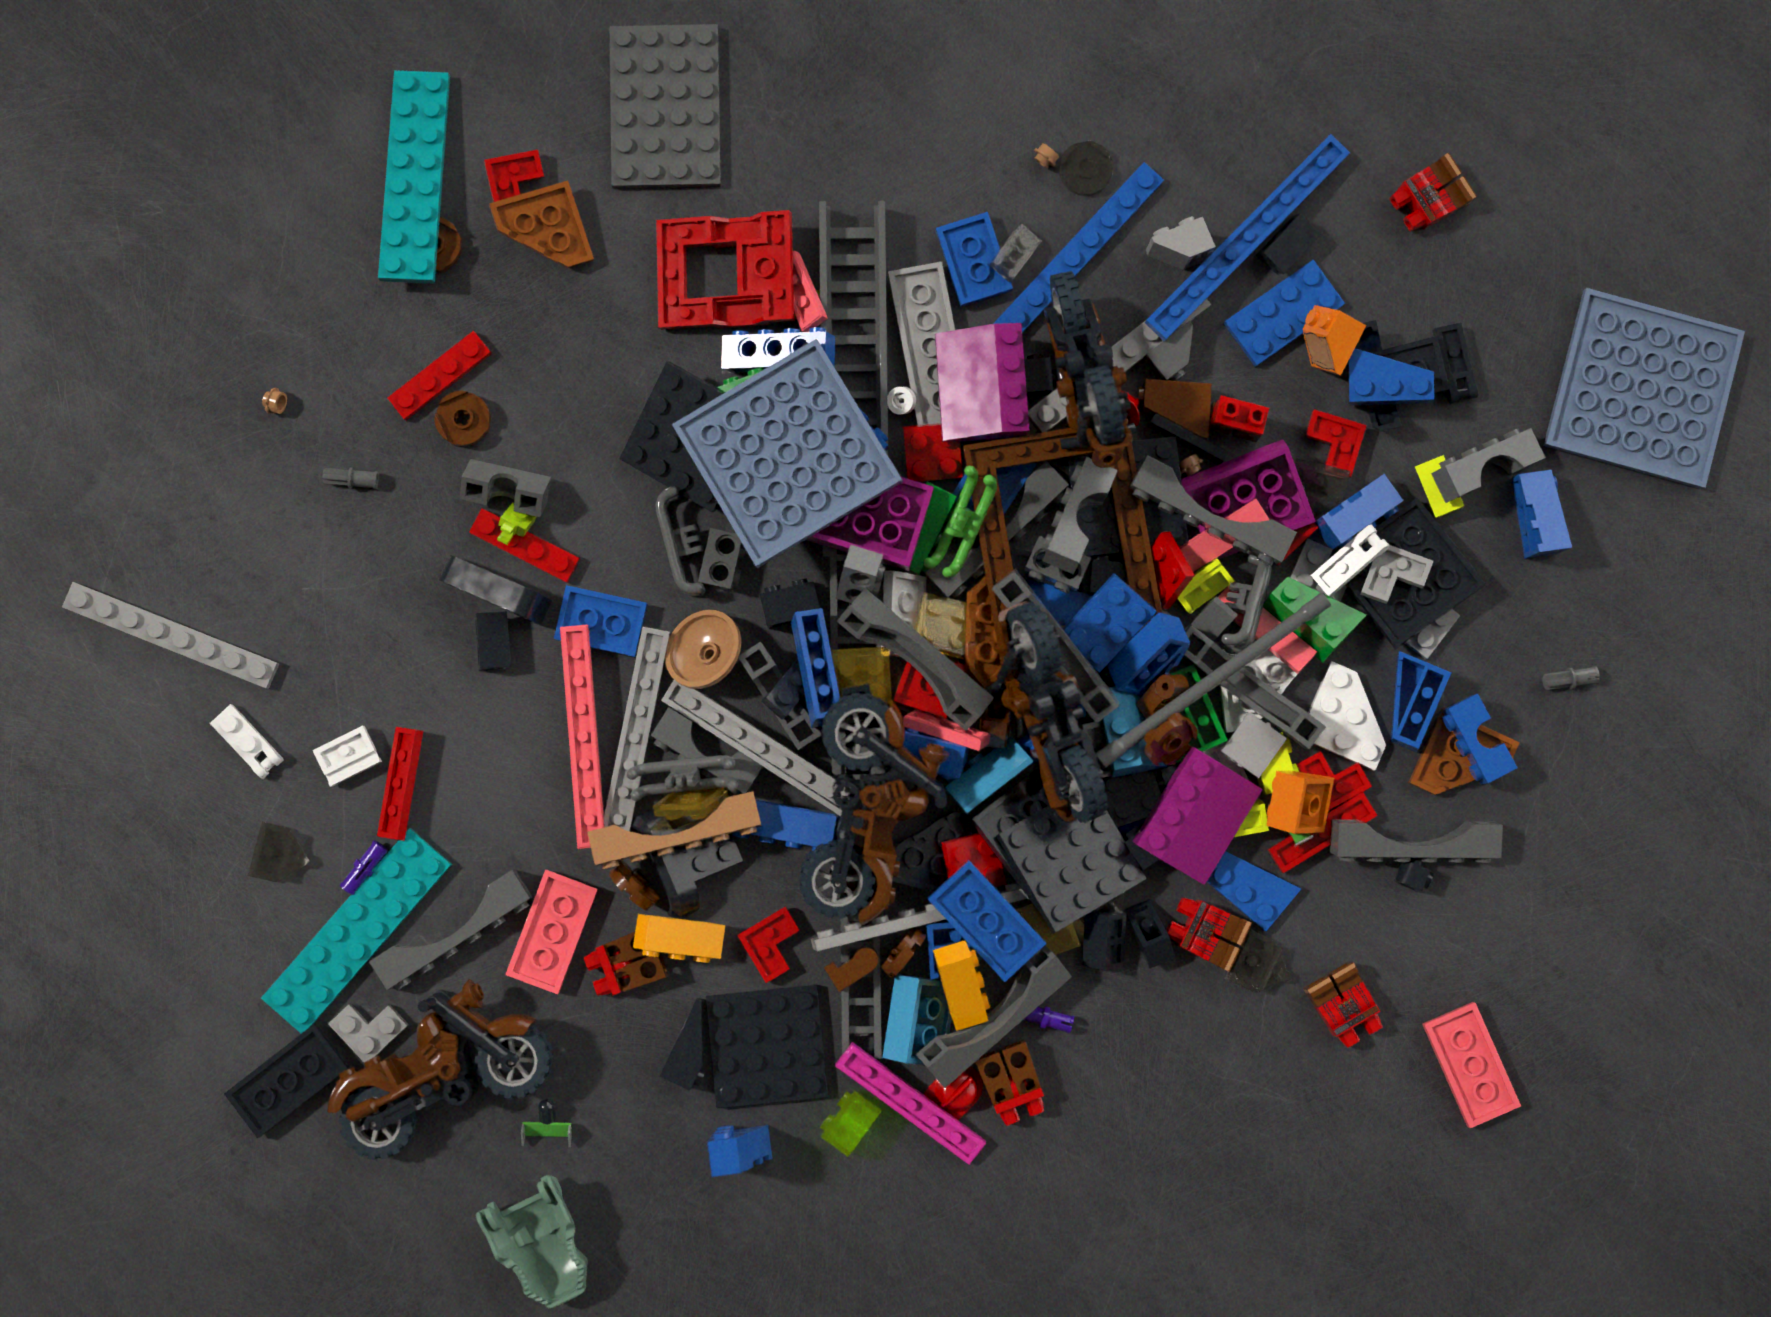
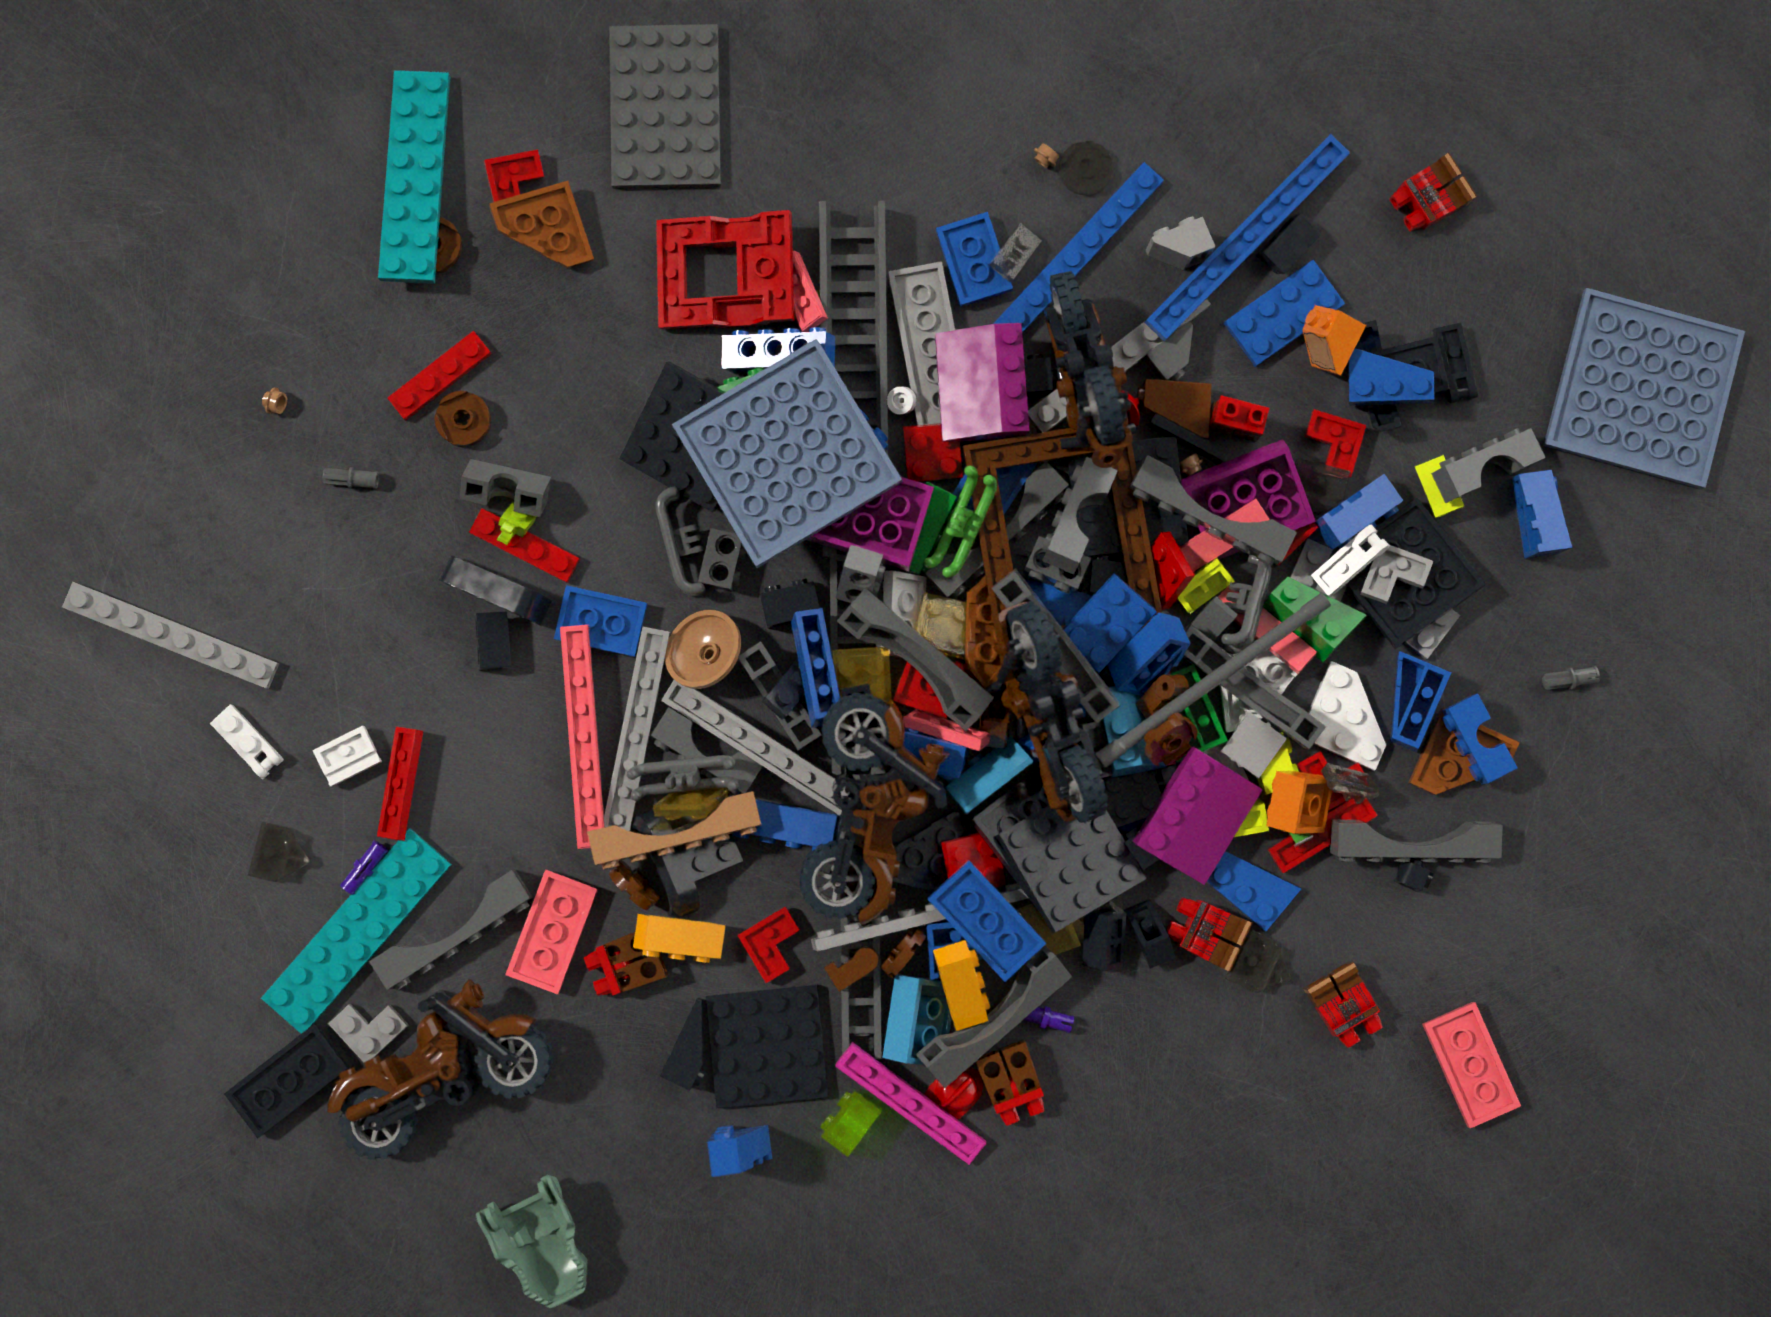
piece [521,1099,572,1147] -> none
none -> clear smoke plate [1321,763,1380,804]

